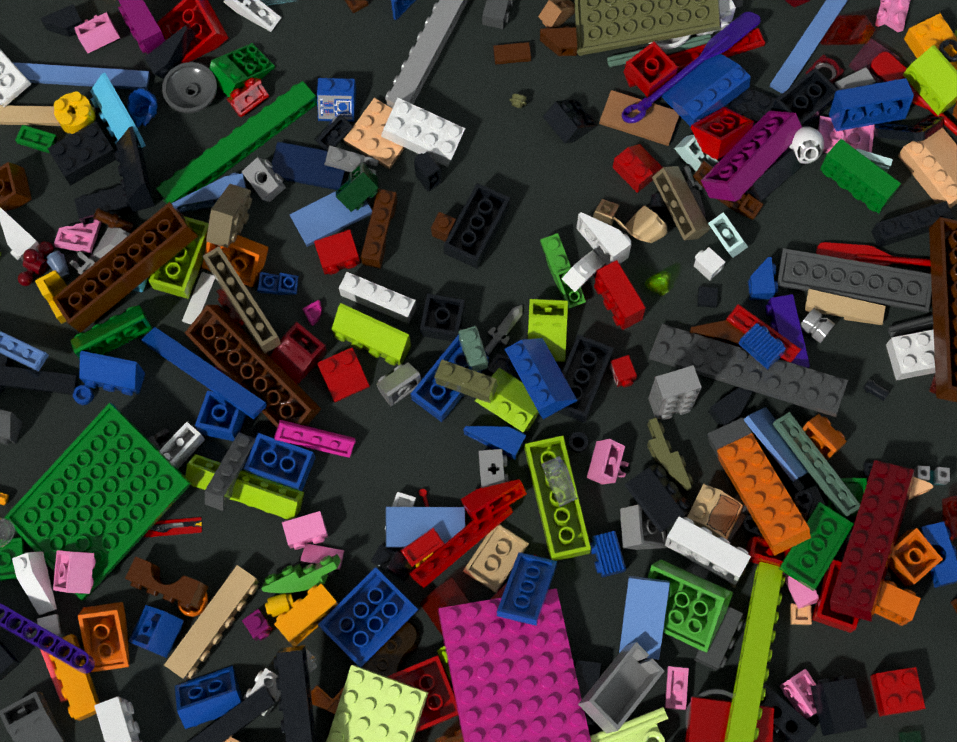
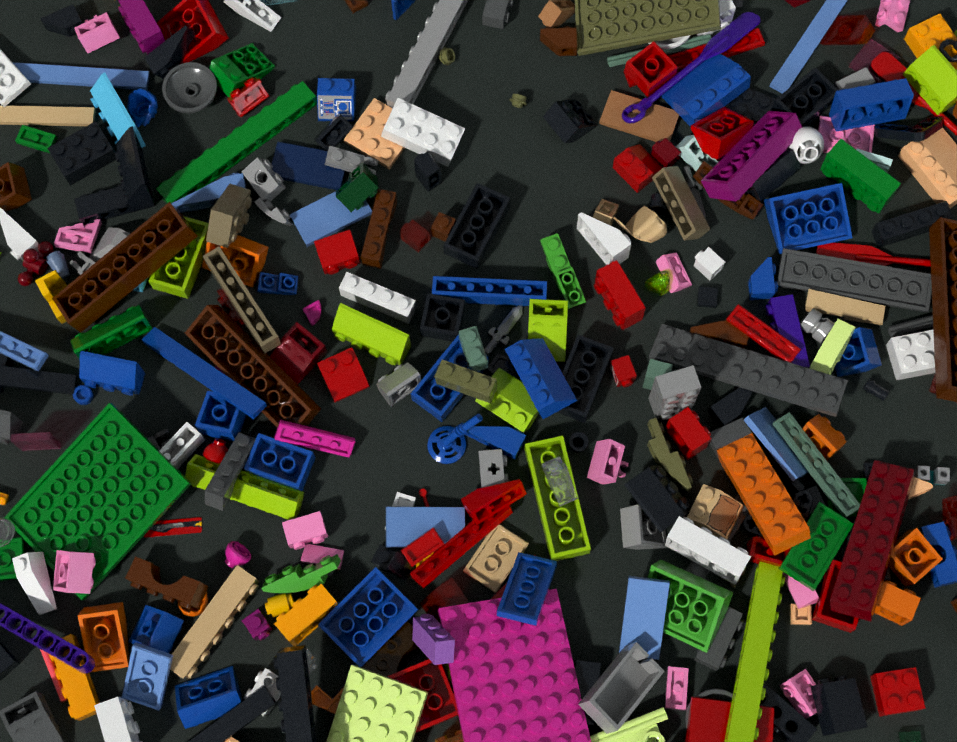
white tile [37,614,61,635] -> none
yellow brick [54,91,96,134] -> none
reddish brown pin [93,208,133,233] -> none
white sticker [182,272,215,324] -> none
reddish brown tile [493,42,531,65] -> none
white slope [562,250,606,292] -> none
blue brick [590,531,626,578] -> none
light aqua brick [708,212,748,258] -> none
blue brick [739,323,786,370] -> none
dark red piece [806,54,844,84] -> none
none -> clear pink tile [11,432,61,451]
none -> medium blue tile [122,642,173,711]
none -> red brick [202,439,228,463]
none -> dark pink brick [225,541,251,568]
none -> light grey slope [255,198,293,226]
none -> clear red brick [400,219,430,253]
none -> medium lavender brick [412,614,455,665]
none -> blue dish [427,414,483,464]
none -> blue brick [432,276,547,306]
none -> olive plate [439,47,455,65]
none -> sand green brick [642,359,673,390]
none -> dark red brick [651,138,681,167]
none -> bright pink slope [656,252,692,293]
none -> red brick [665,407,711,461]
none -> blue slope [764,183,853,254]
none -> yellowish green slope [809,319,856,375]
none -> blue slope [835,327,882,377]

